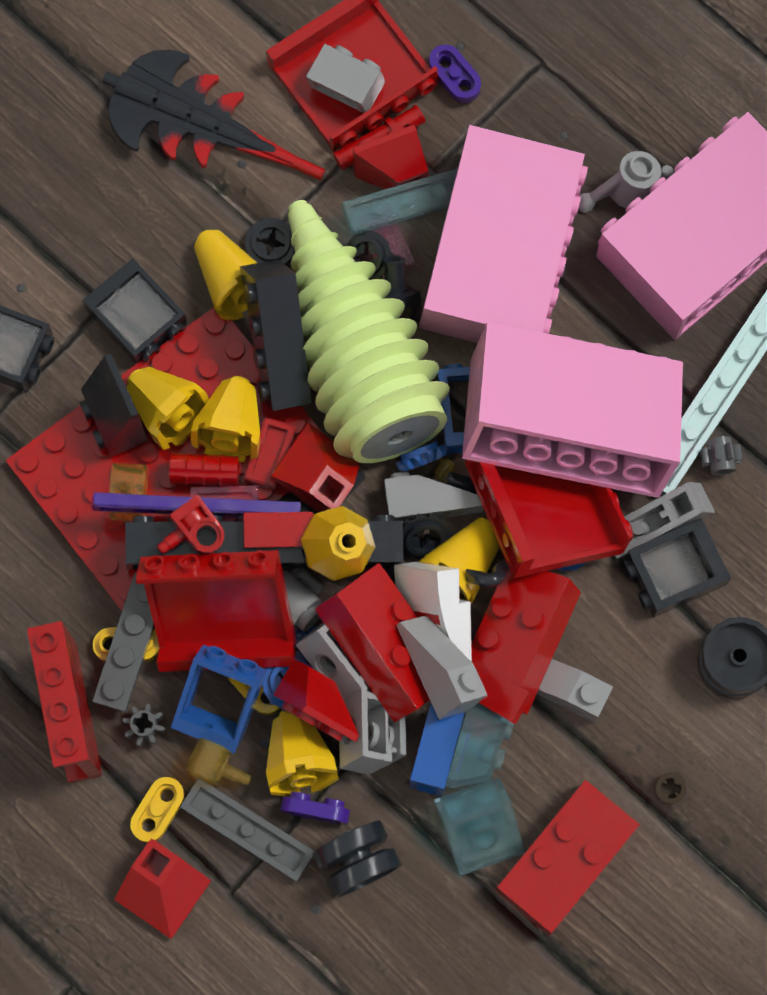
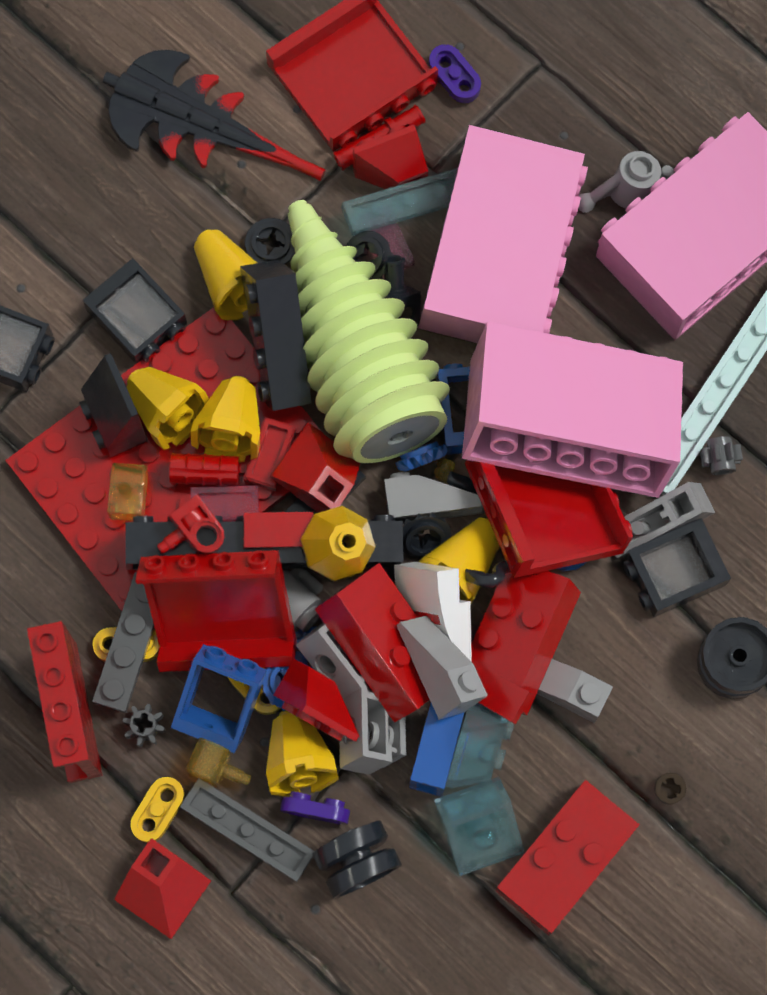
dark purple tile [91,492,300,518] -> none
light grey brick [306,44,386,113] -> none

